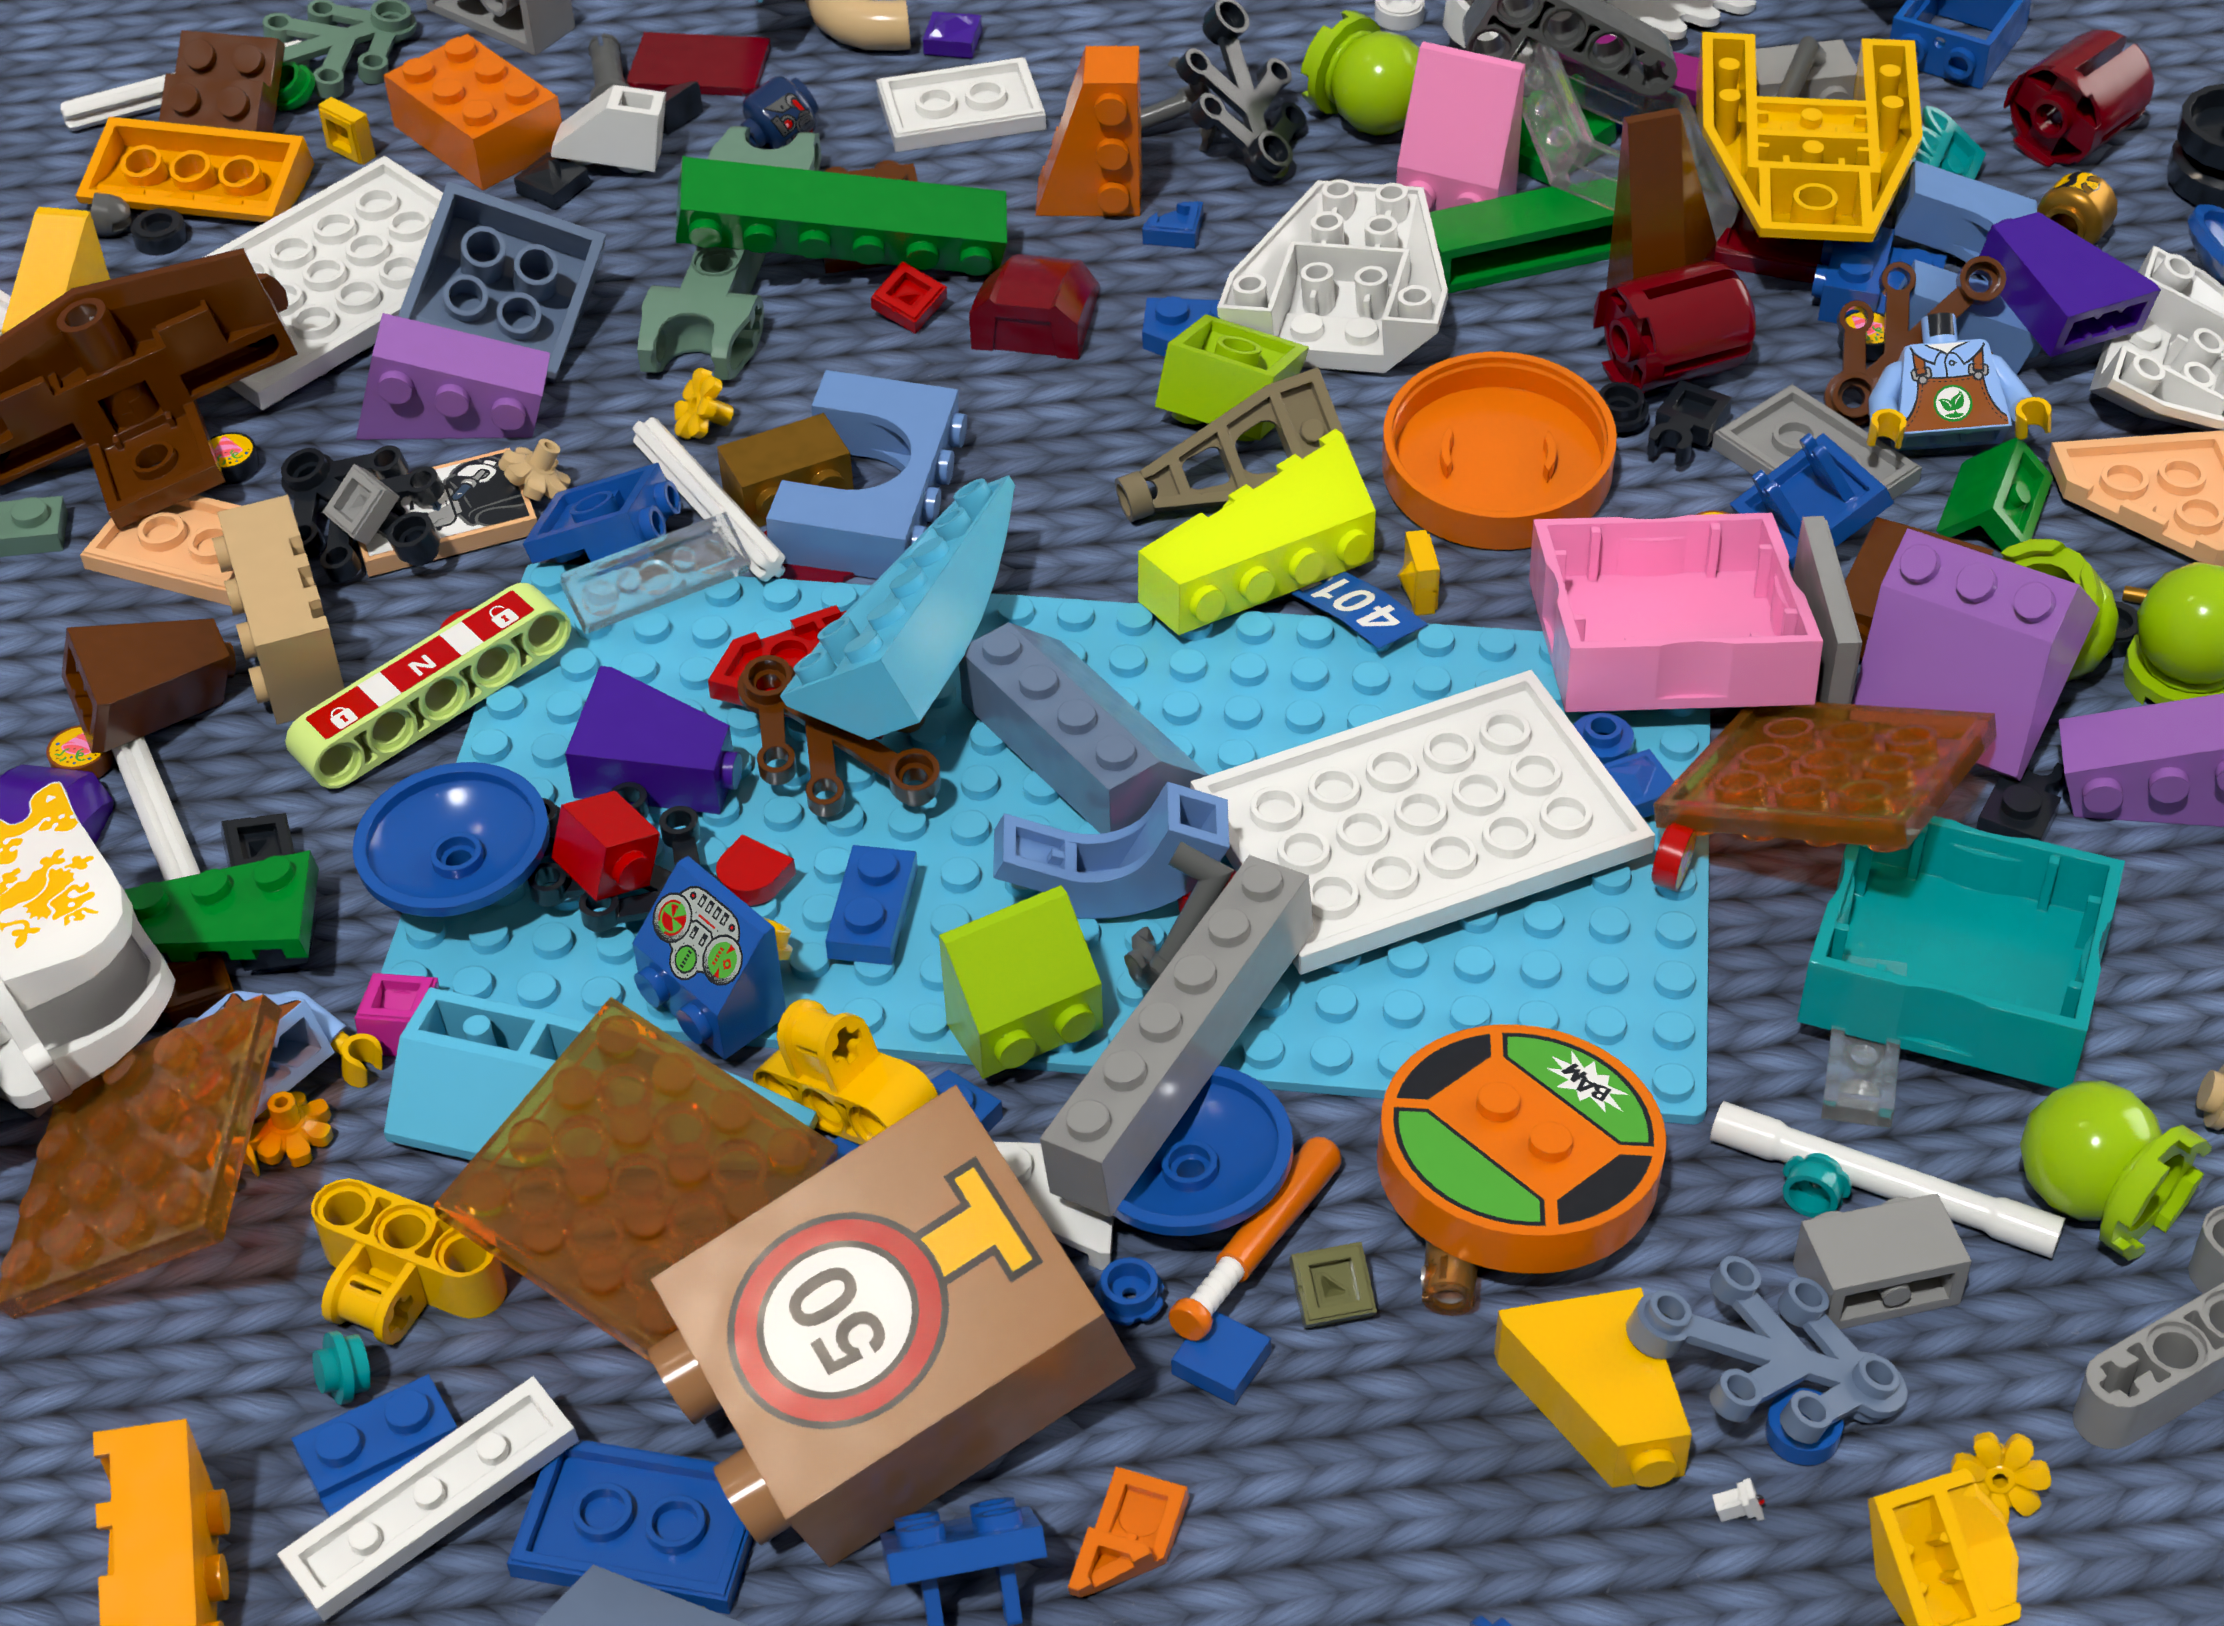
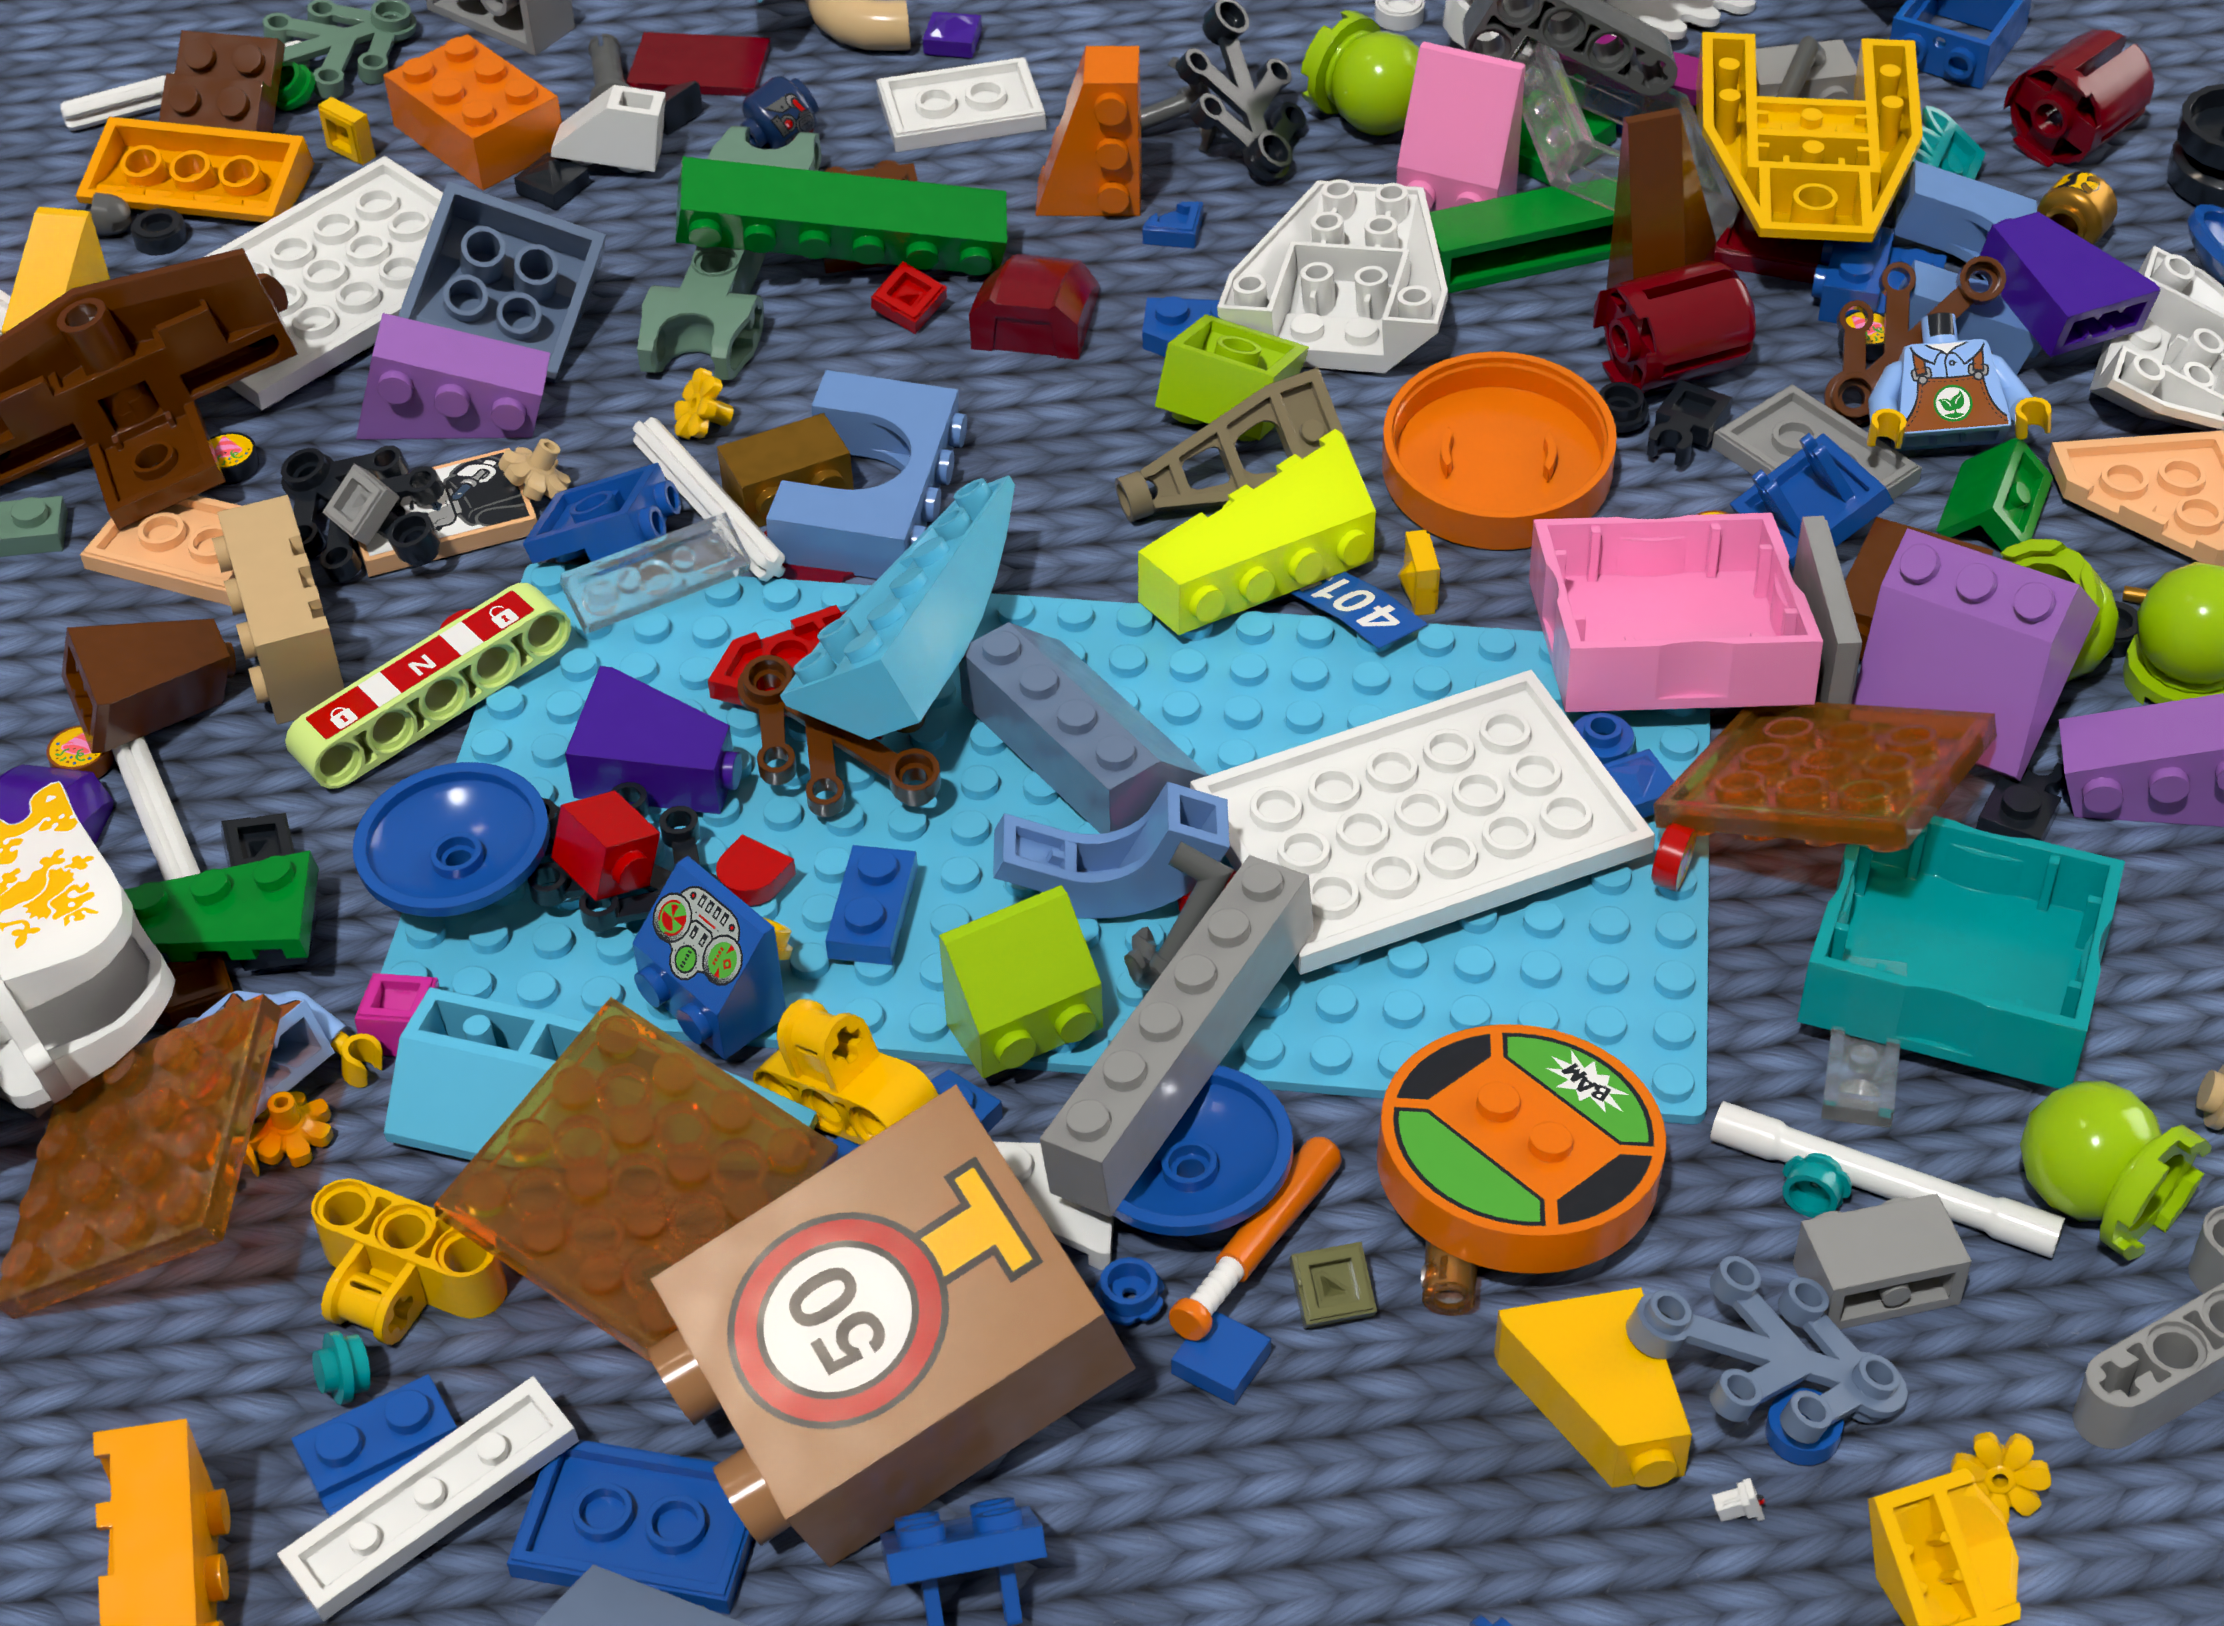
orange slope [1068,1467,1190,1597] -> none

